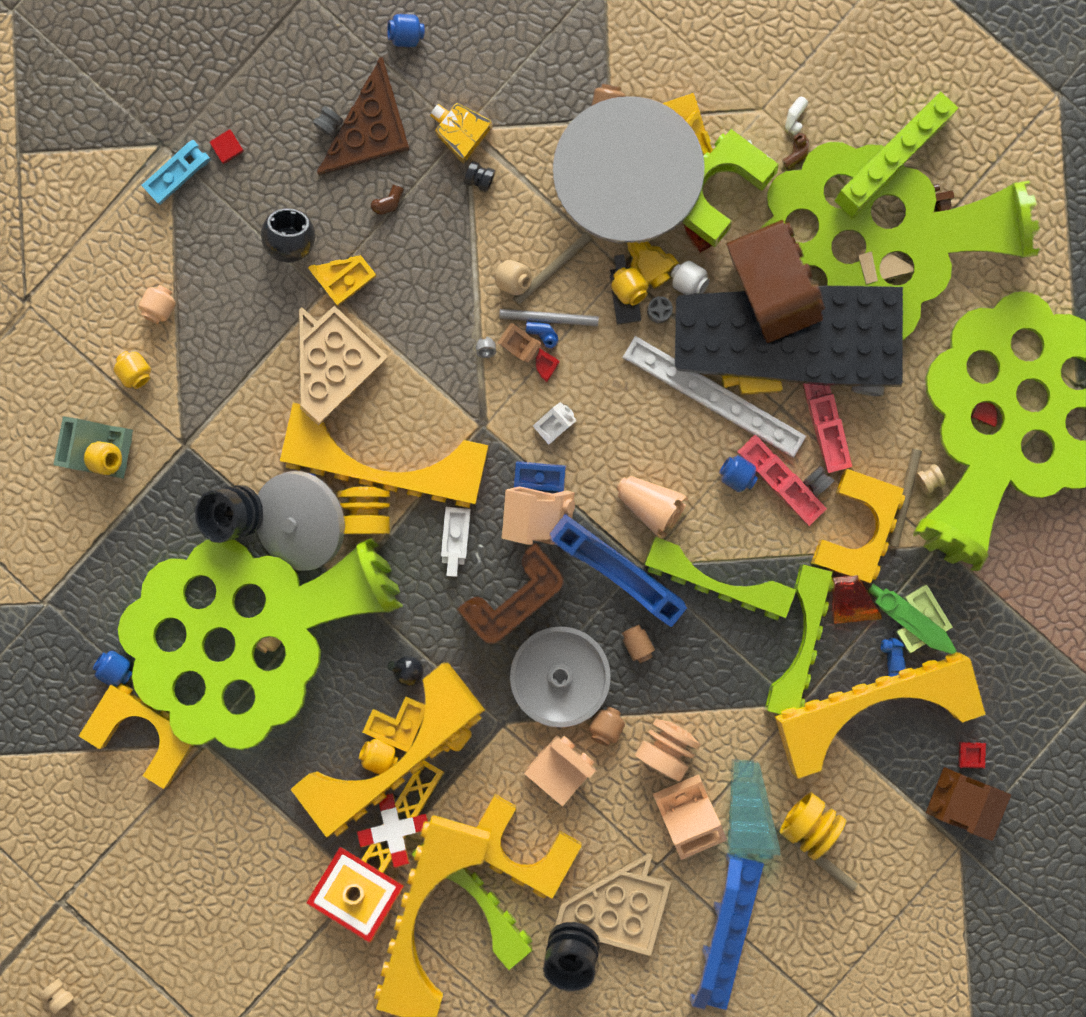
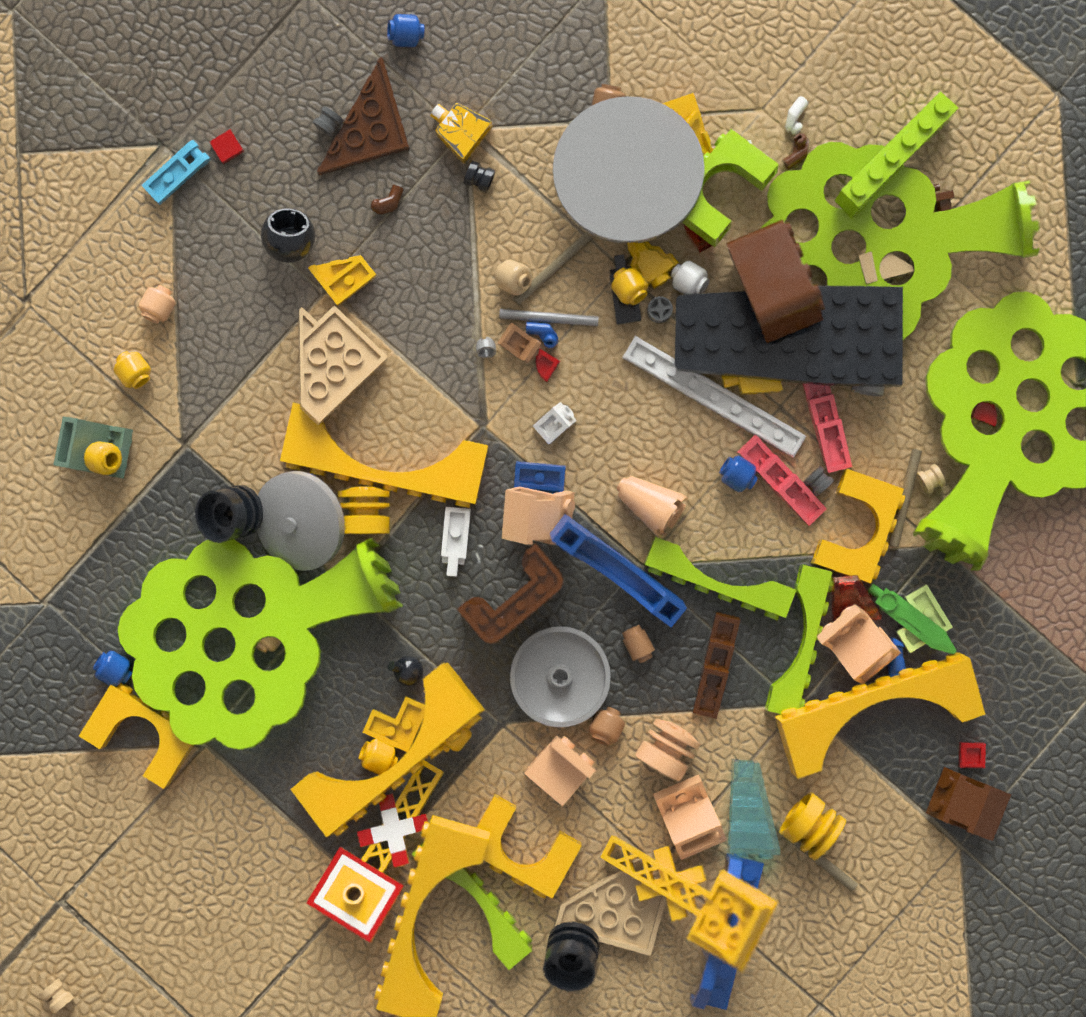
none -> yellow piece [600,835,779,972]
none -> reddish brown slope [692,612,740,719]
none -> light nougat piece [817,604,901,684]

